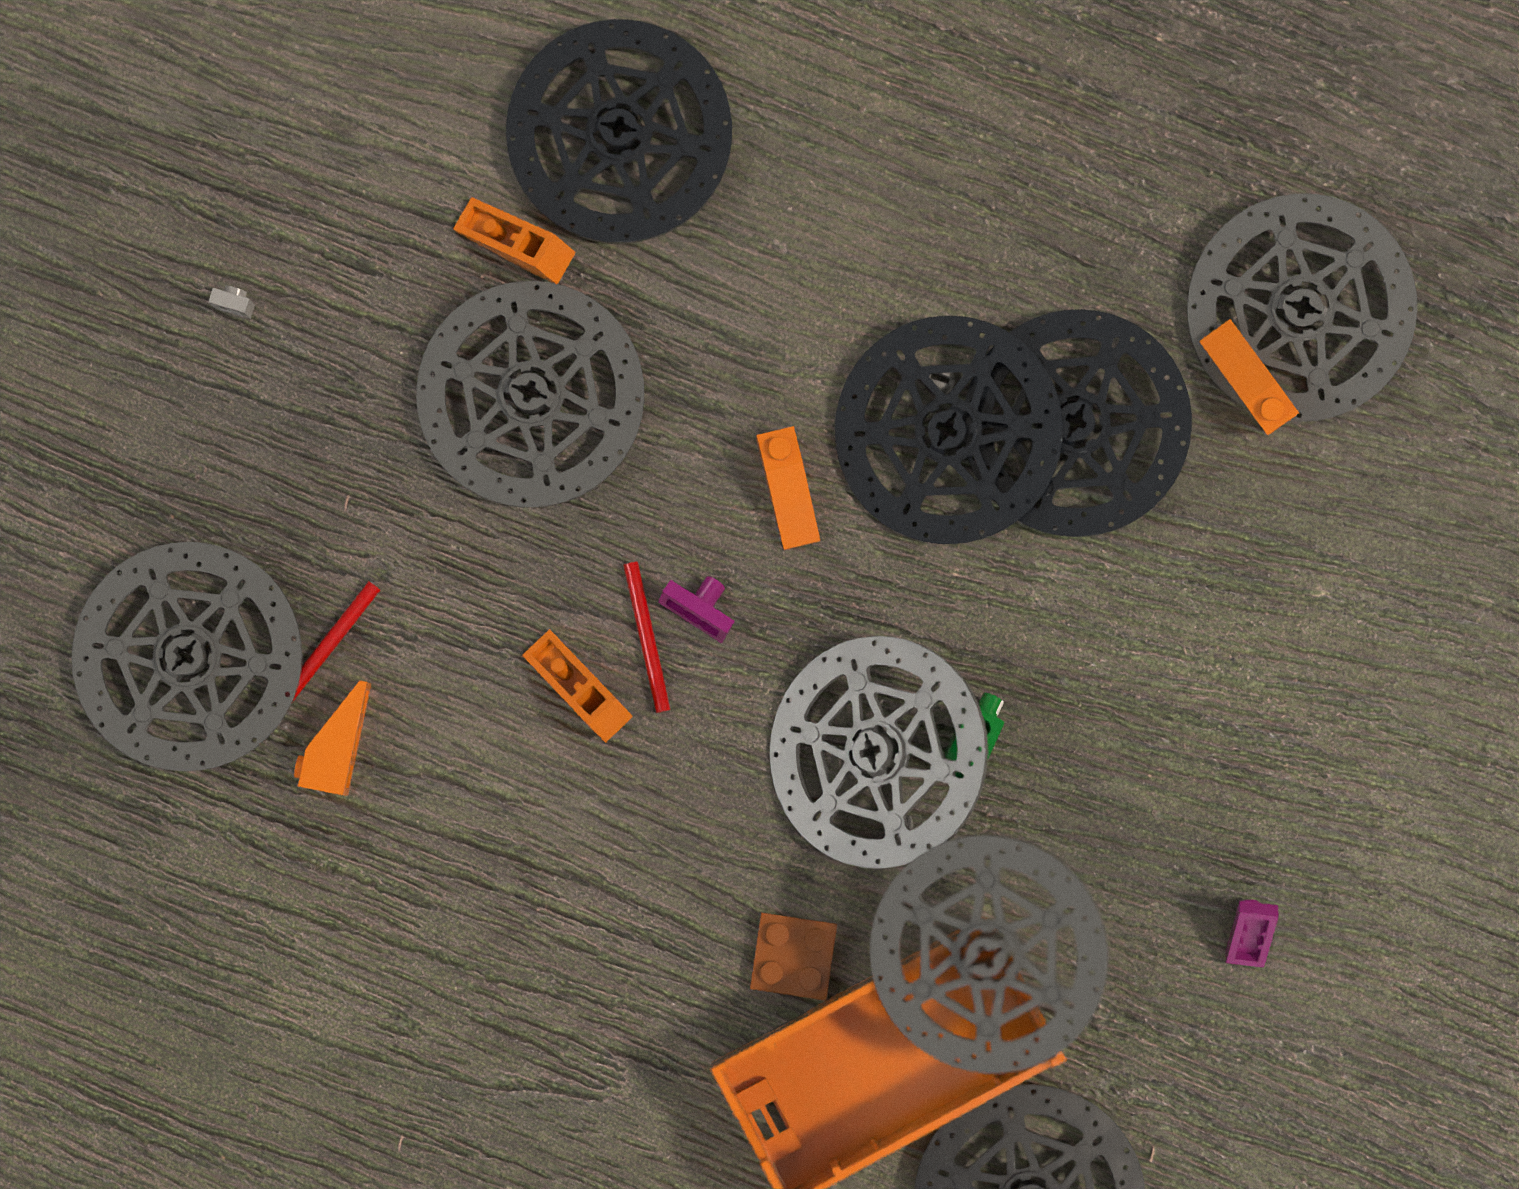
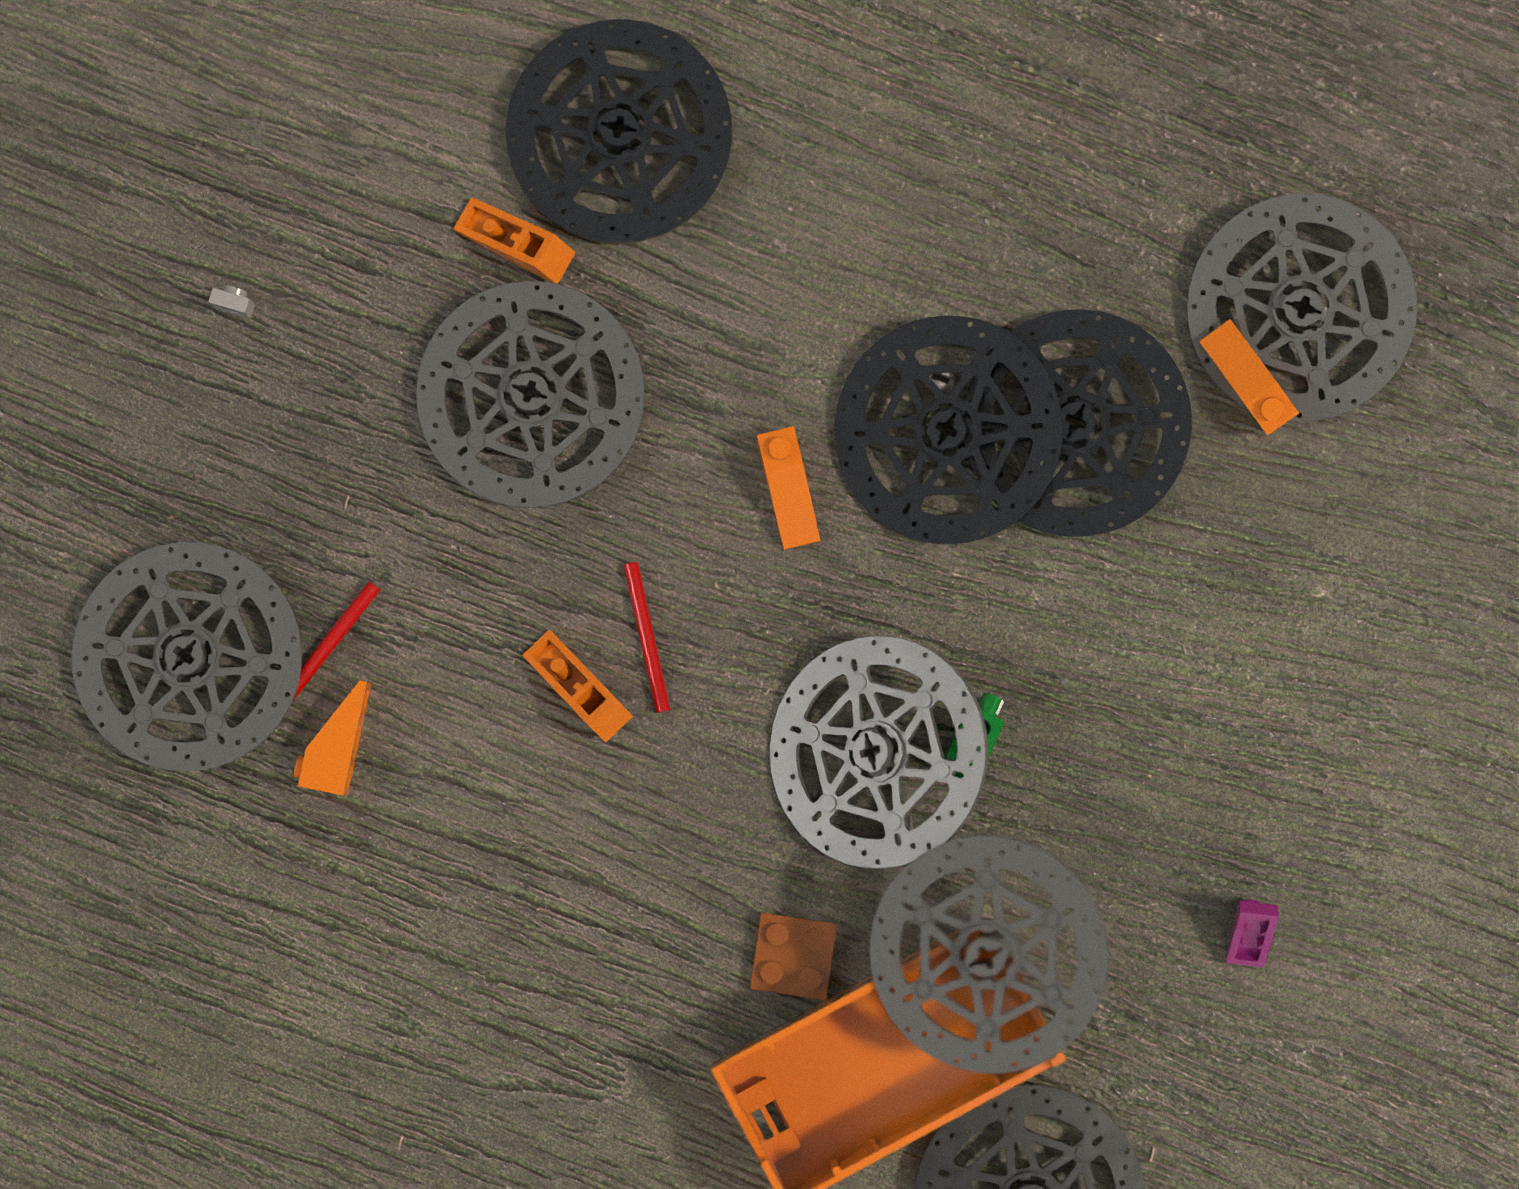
magenta tile [658,576,735,644] -> none

